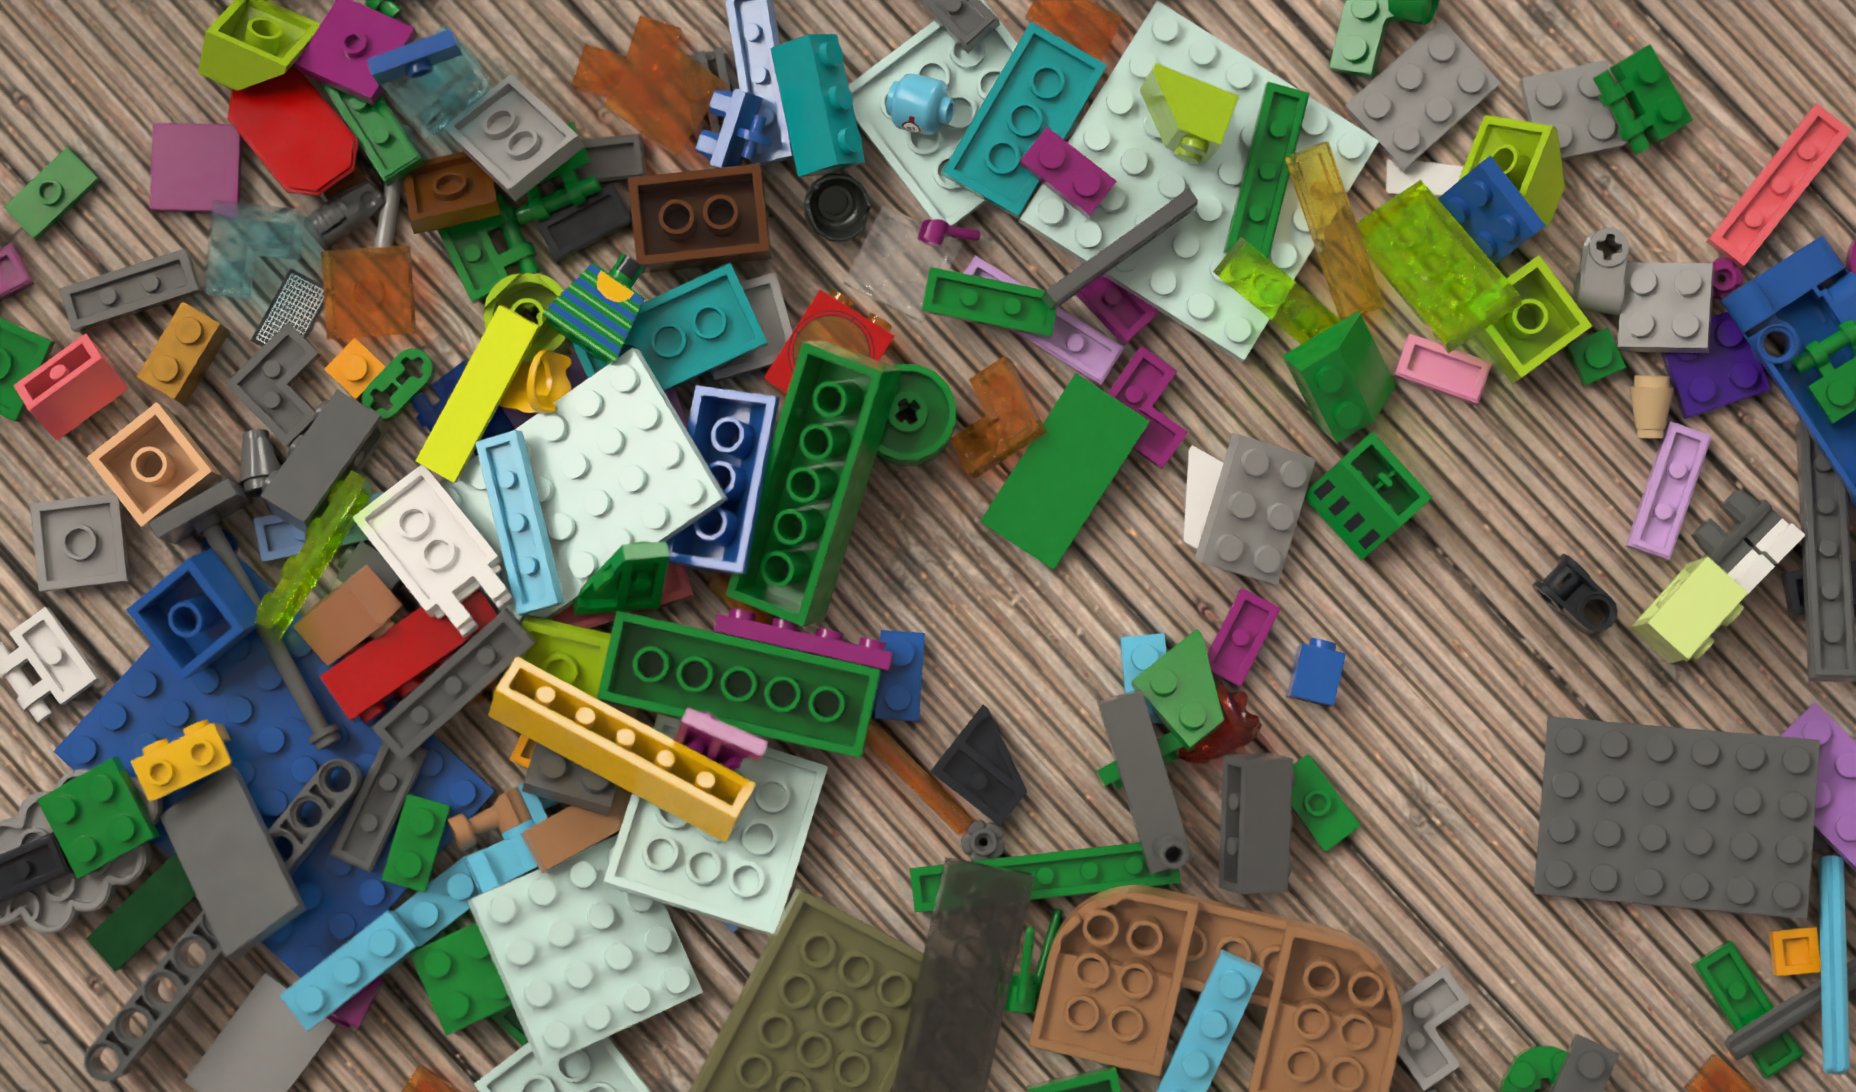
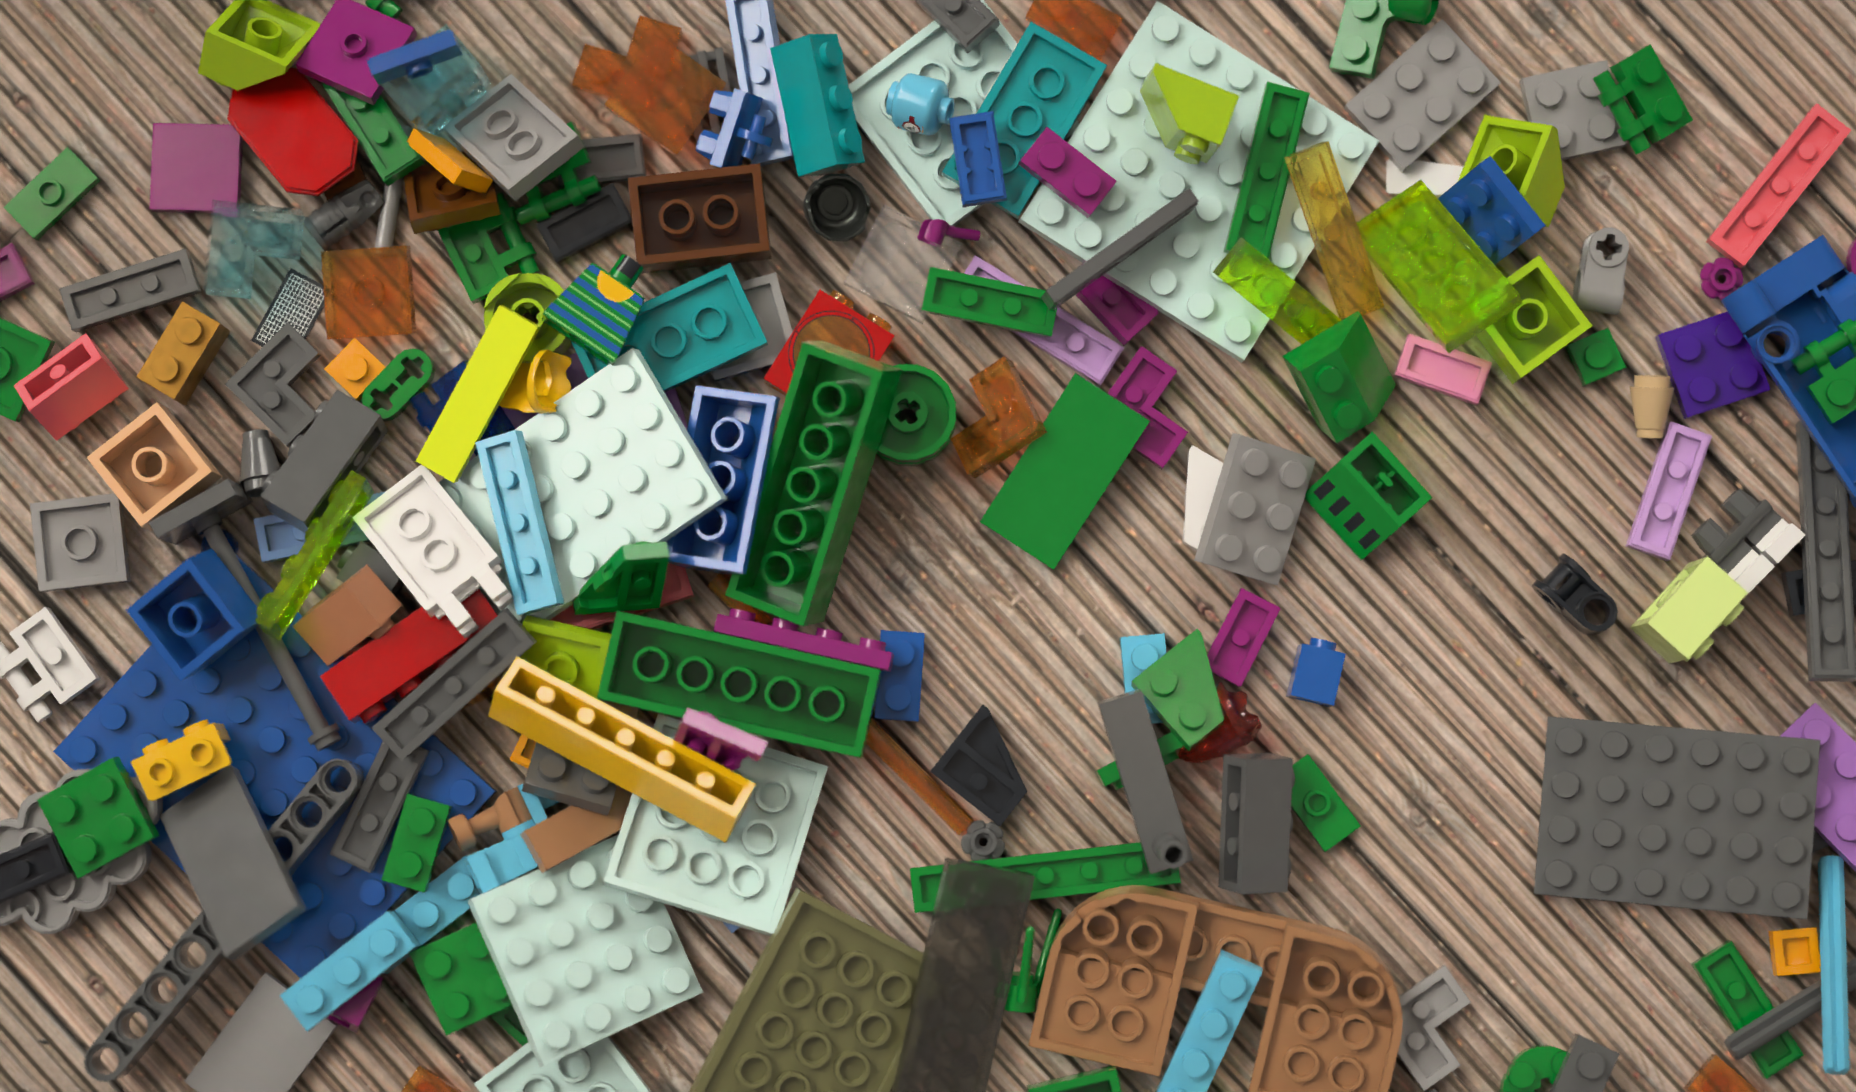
dark green tile [86,853,197,972] -> none
light grey plate [1618,262,1714,353] -> none
none -> light orange tile [407,128,493,193]
none -> blue plate [949,111,1007,207]

